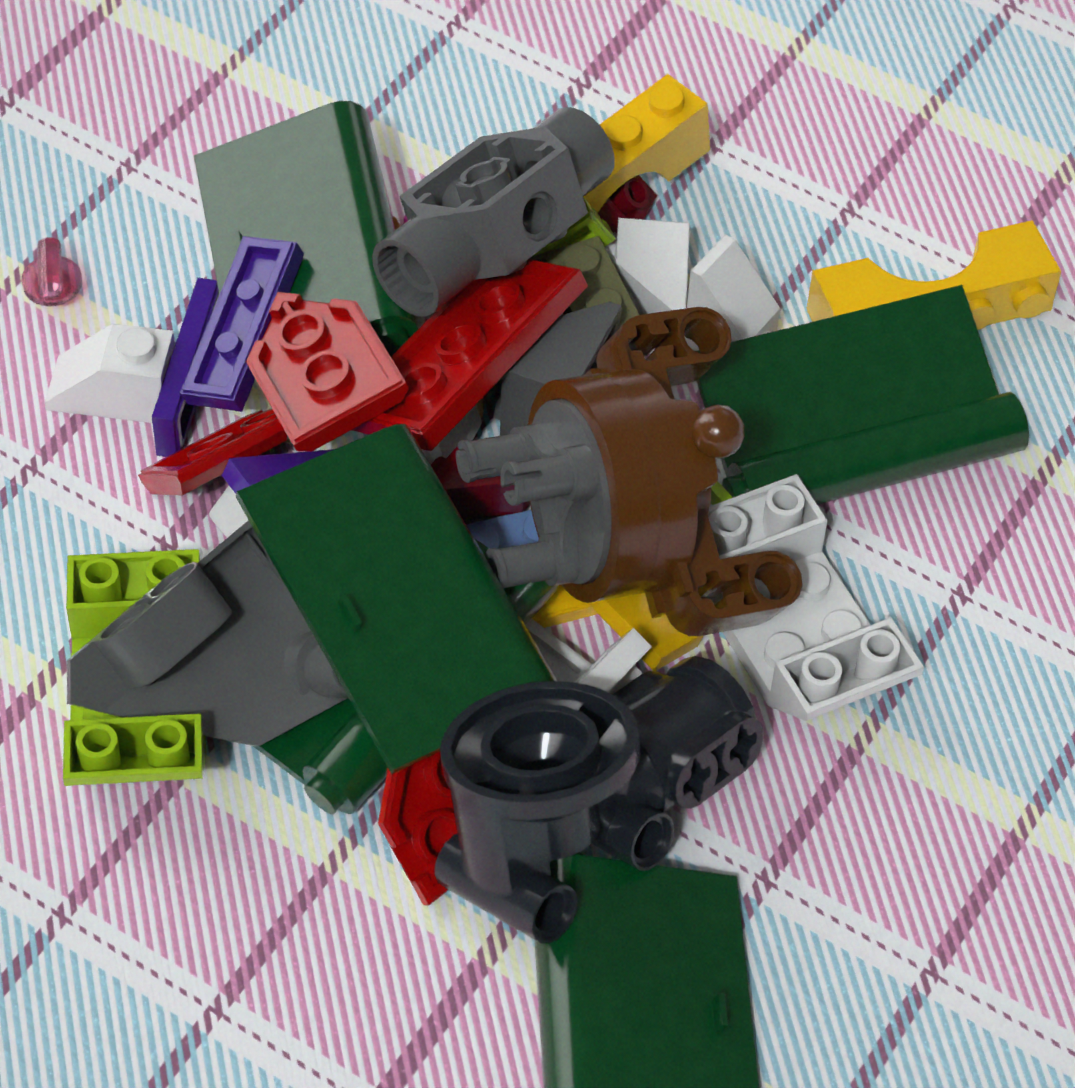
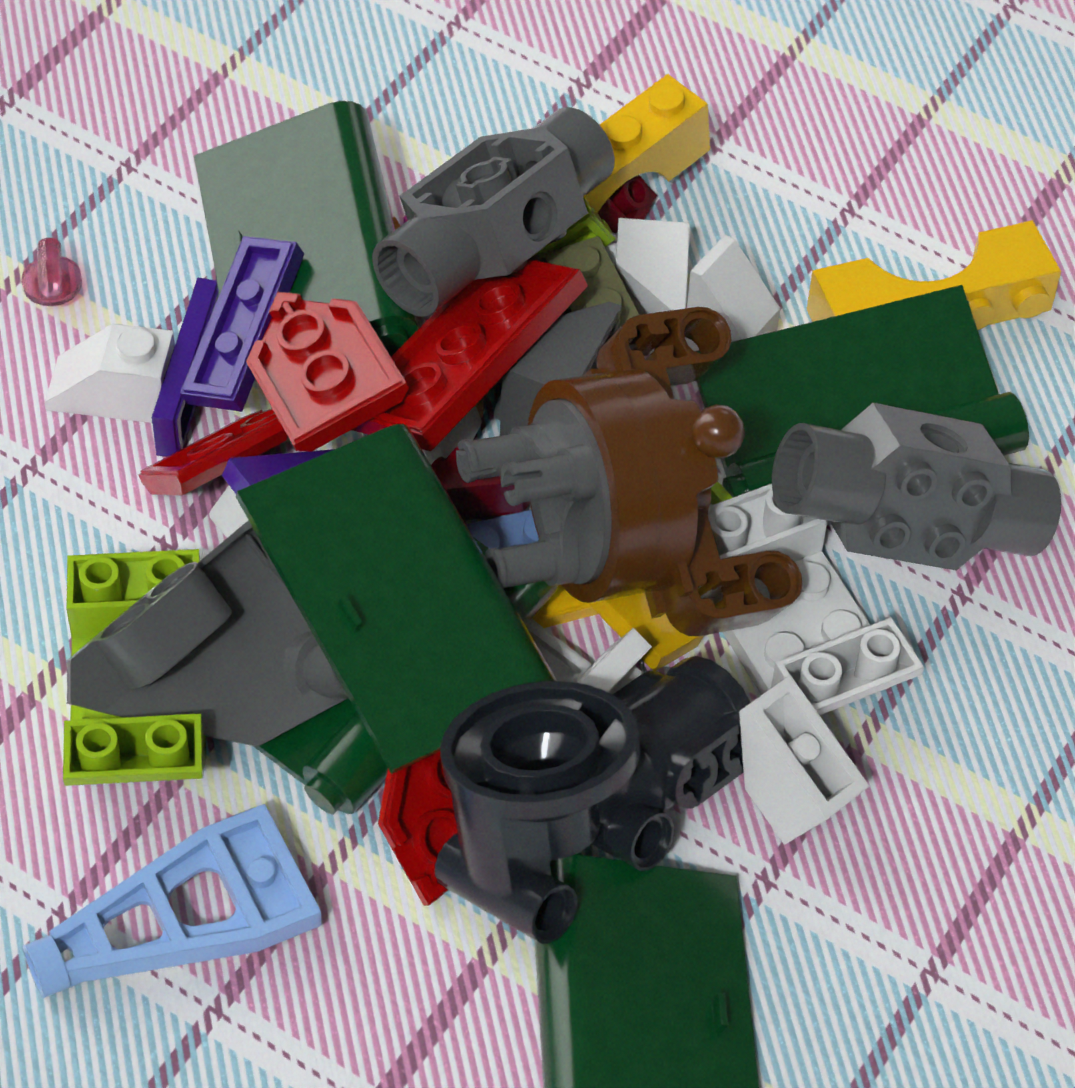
none -> light blue plate [23,804,321,998]
none -> white slope [739,675,870,845]
none -> dark grey brick [772,403,1061,571]

